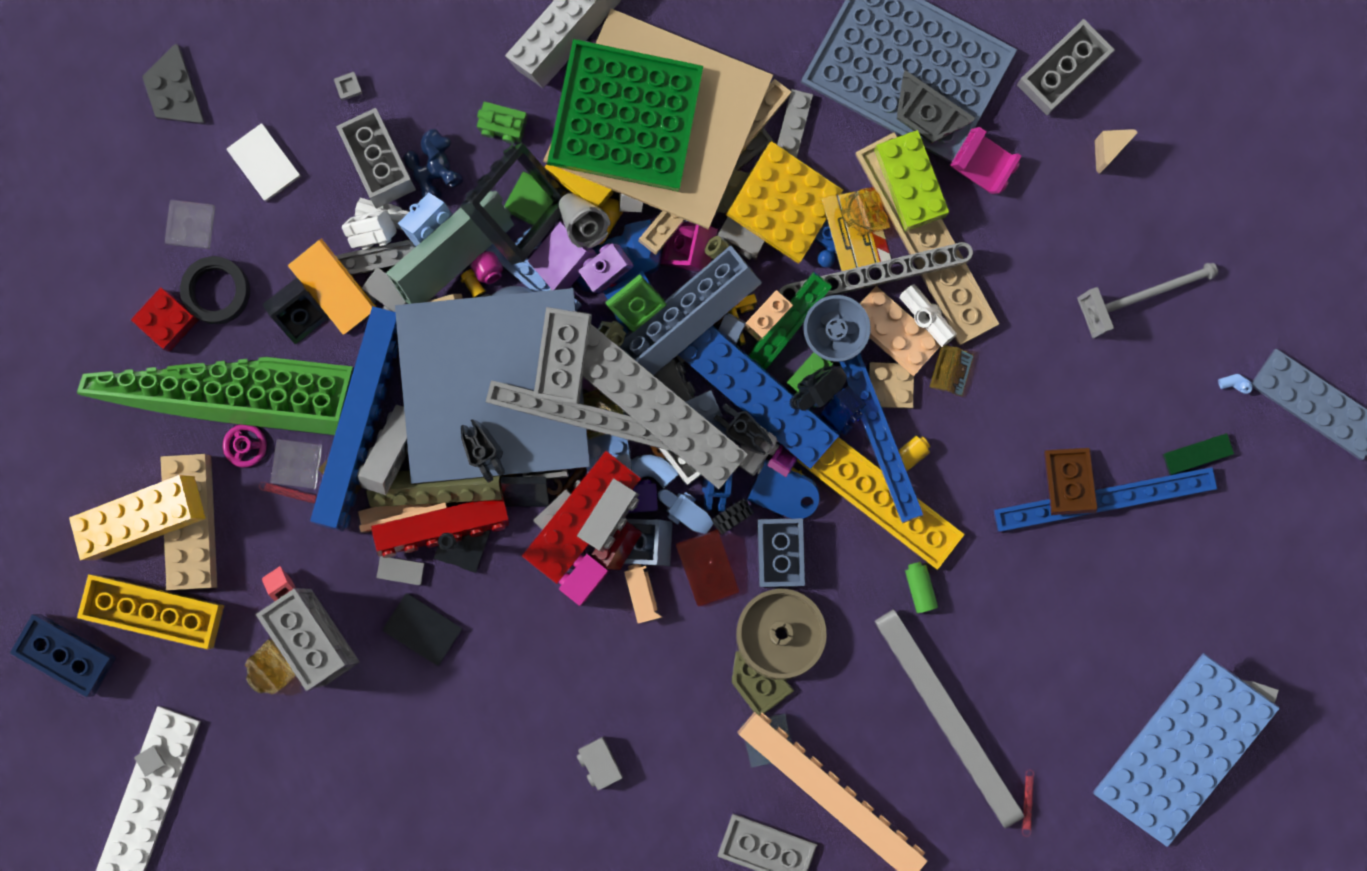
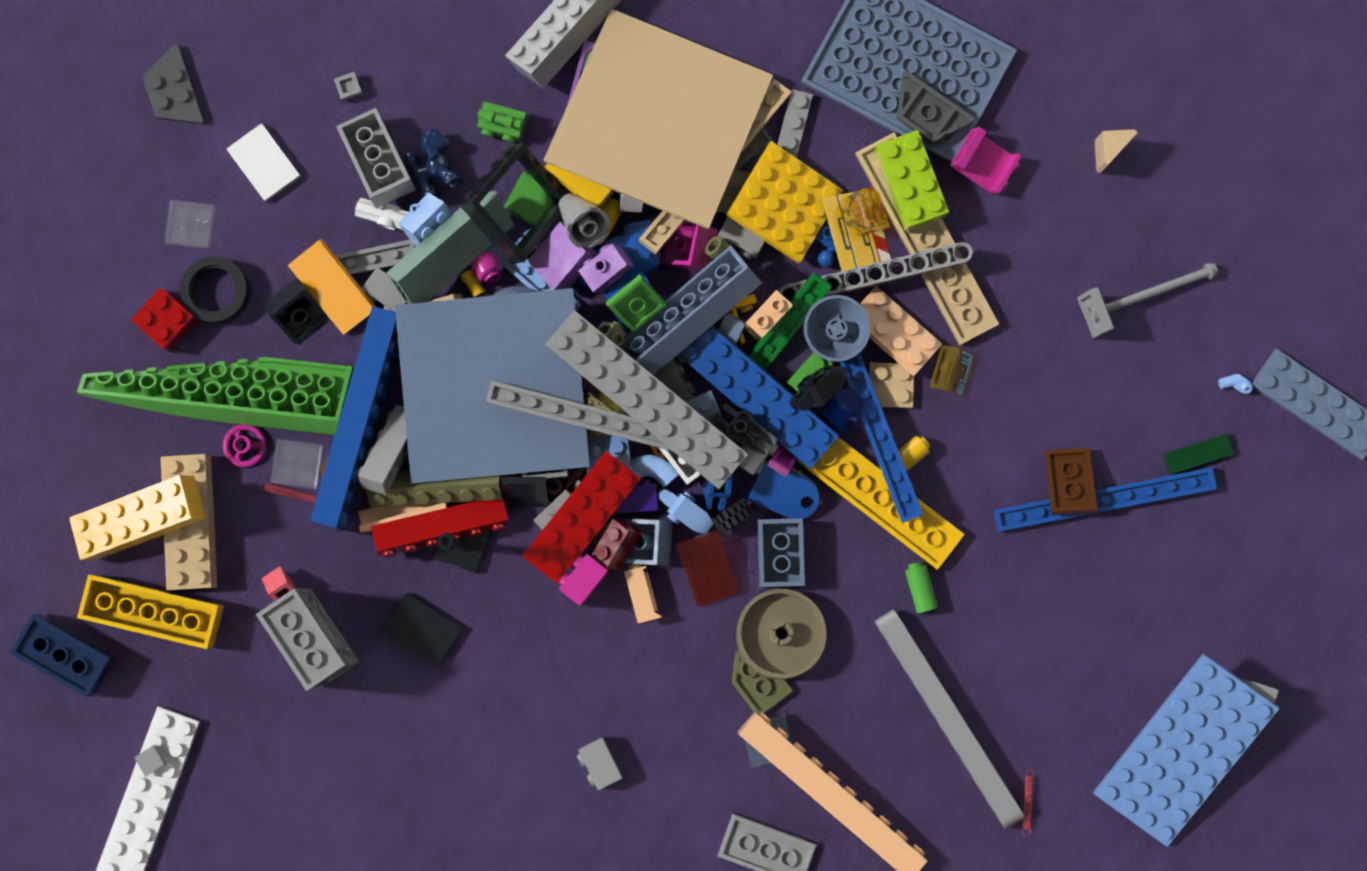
clear yellow slope [245,638,296,695] -> none
white brick [342,209,397,250] -> none
light grey tile [377,556,425,585] -> none
black hinge [461,419,505,483] -> none
light grey tile [533,307,592,404] -> none
green plate [547,39,703,192] -> none
light grey brick [577,478,640,552] -> none
white piece [899,284,957,347] -> none
light grey brick [1017,19,1114,116] -> none

